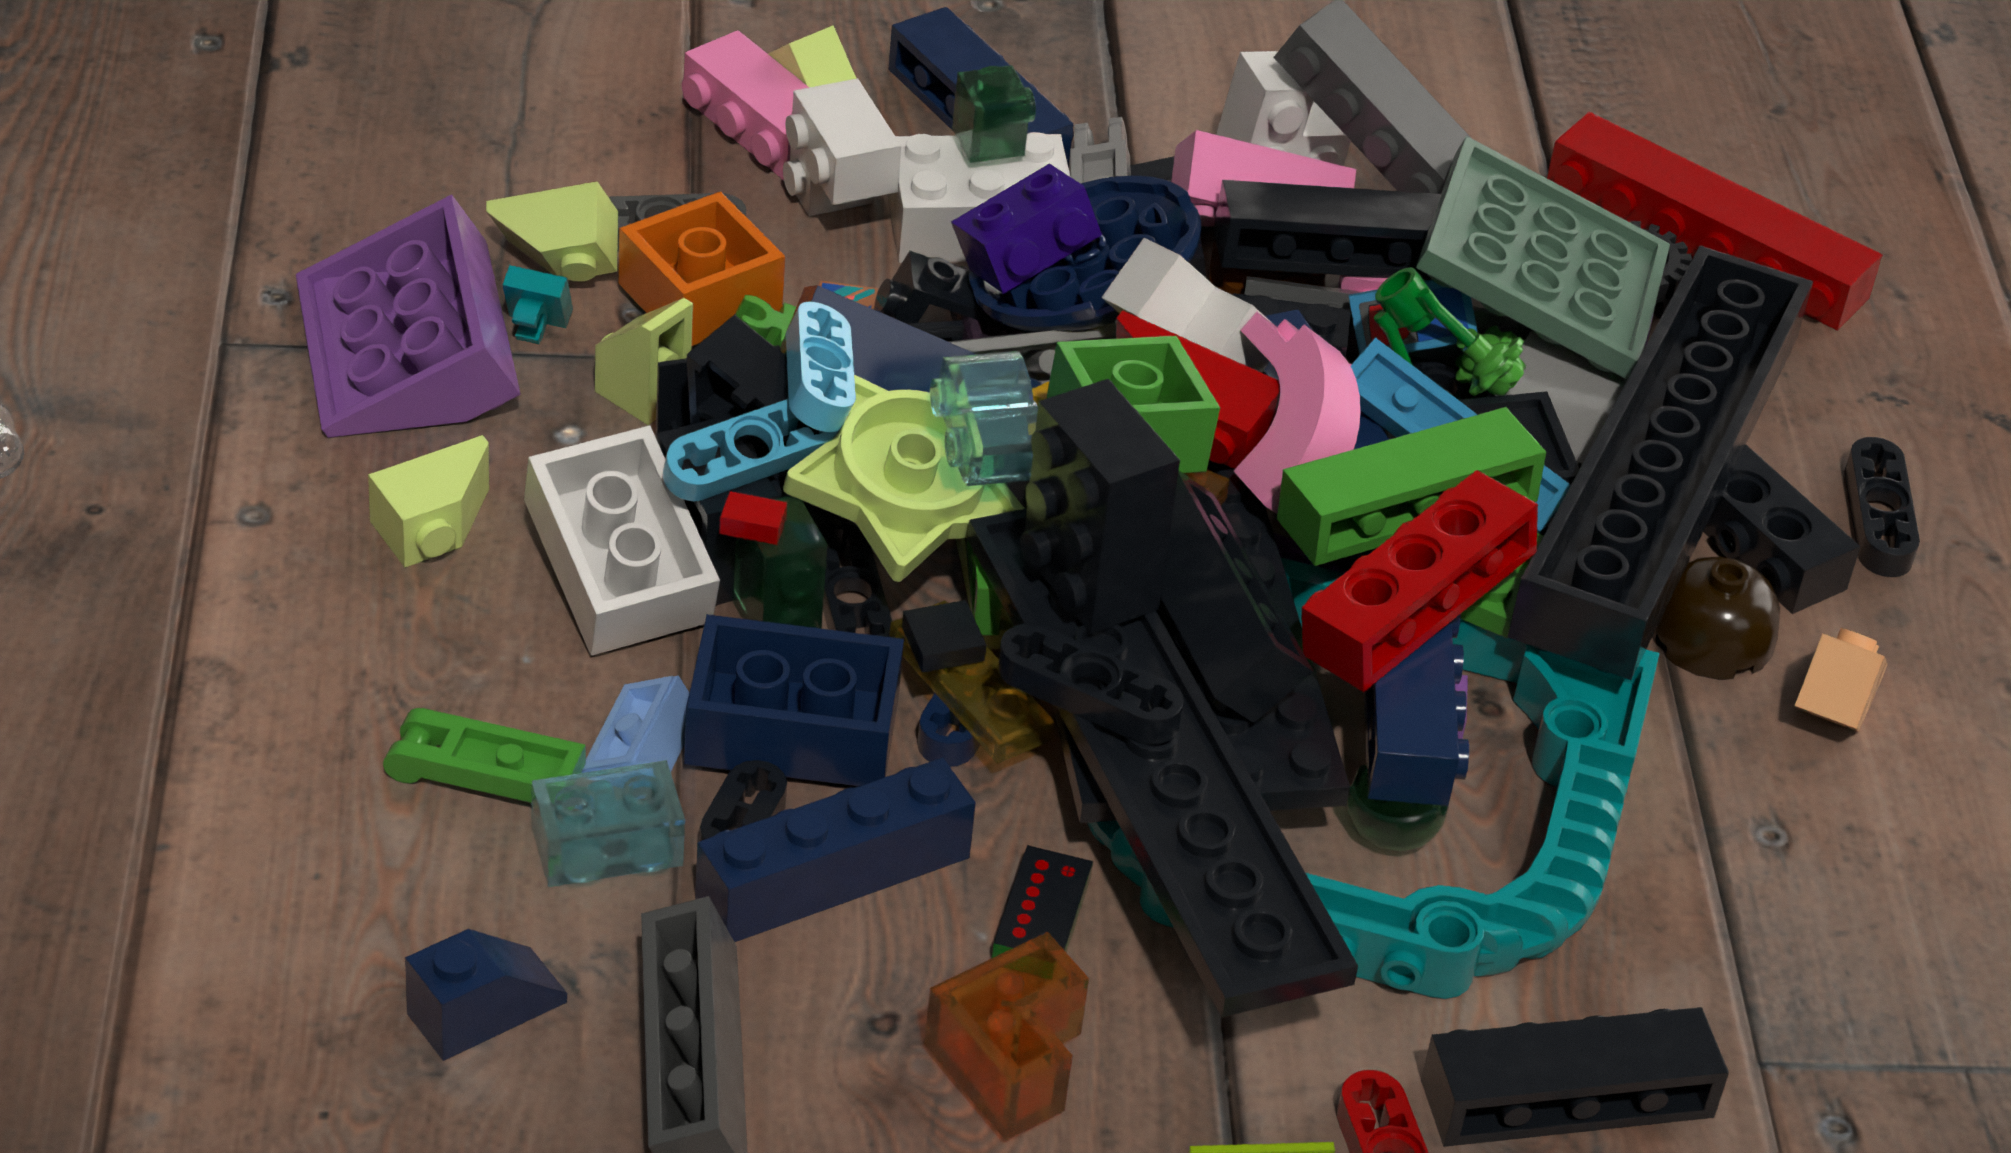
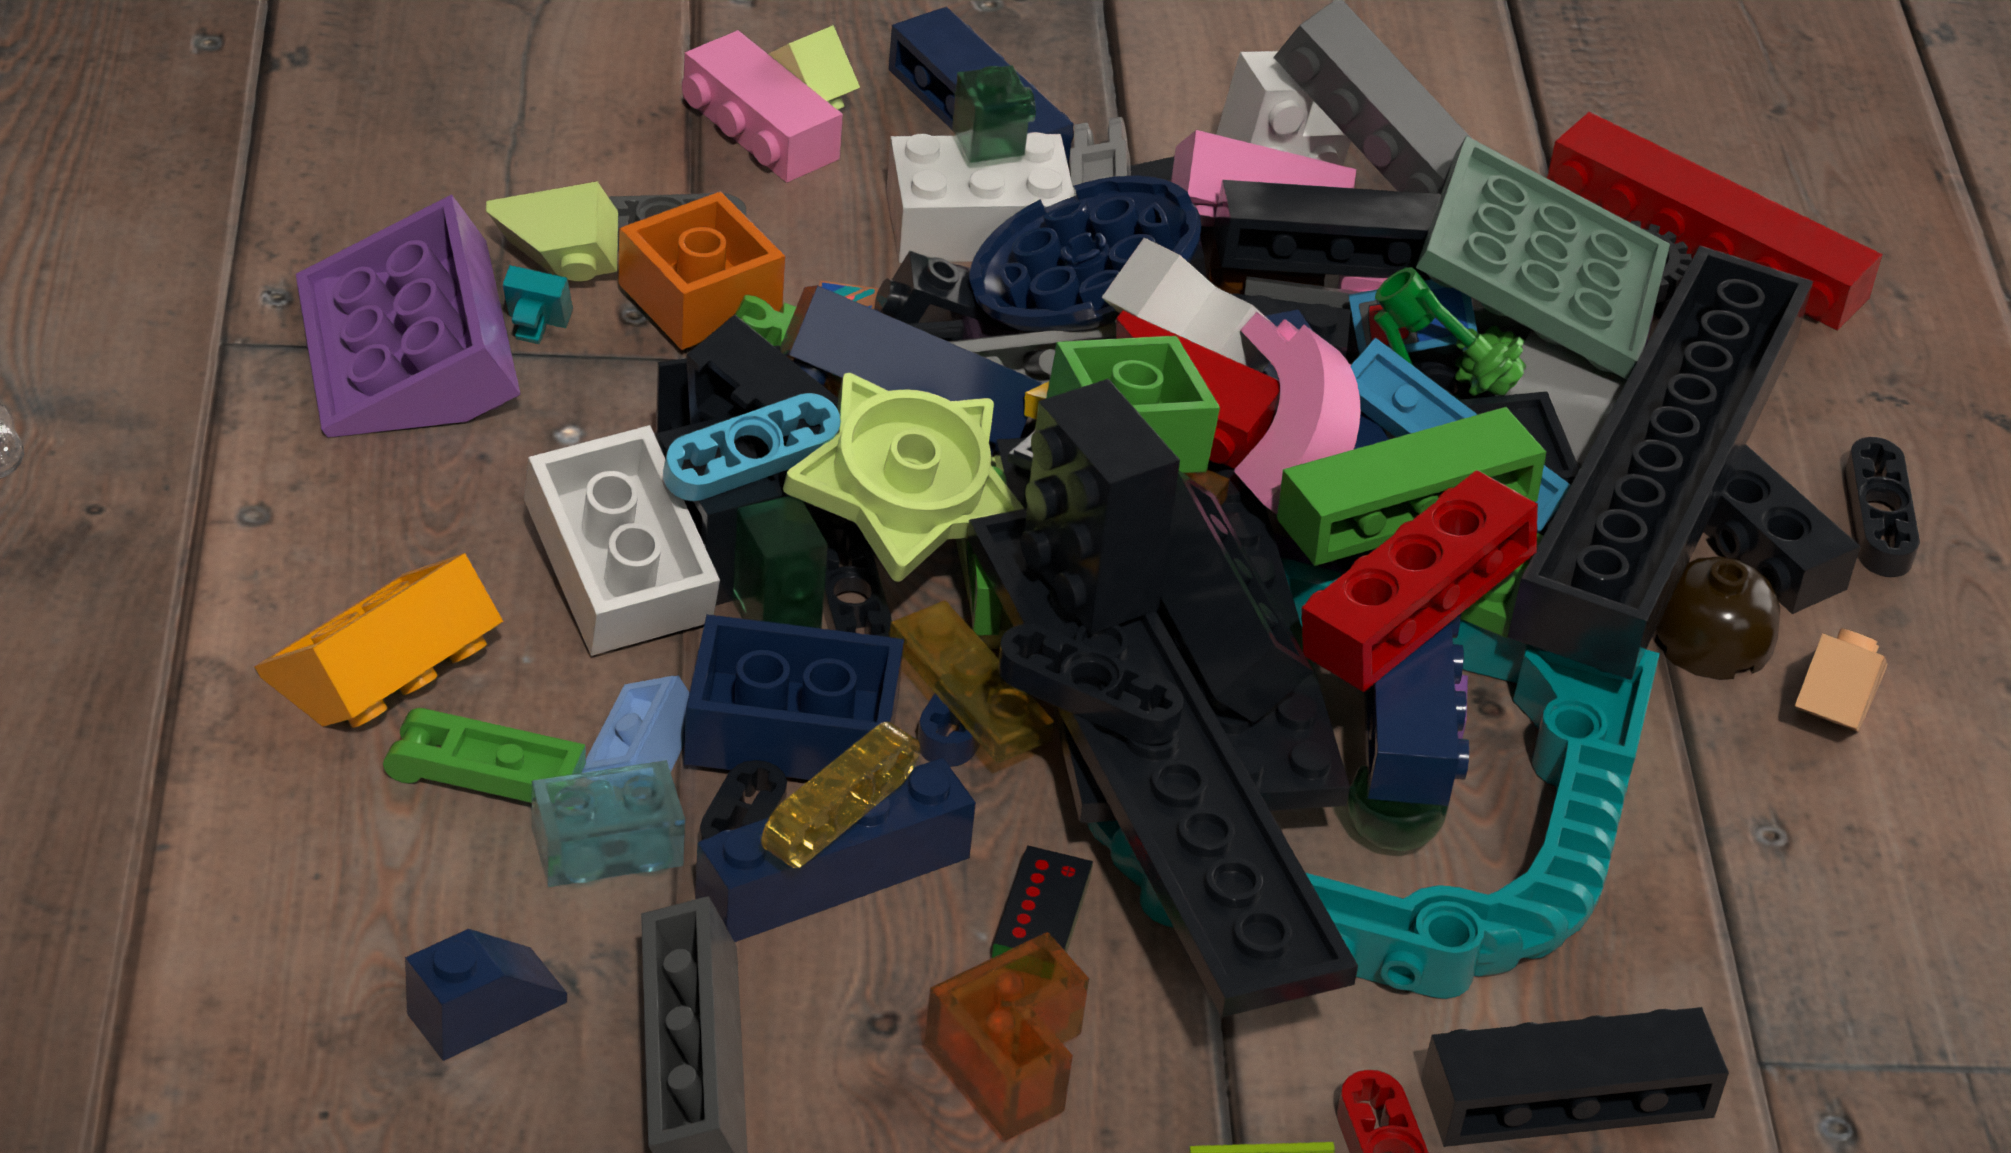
yellowish green slope [368,435,489,568] -> none
yellowish green slope [595,298,693,425] -> none
red piece [719,491,787,545] -> none
white brick [783,78,901,216] -> none
medium azure beam [786,302,856,432] -> none
black tile [902,600,987,673] -> none
clear light blue brick [930,351,1038,486] -> none
dark purple brick [951,163,1102,294] -> none
none -> light orange slope [254,553,504,728]
none -> clear yellow beam [761,722,920,868]

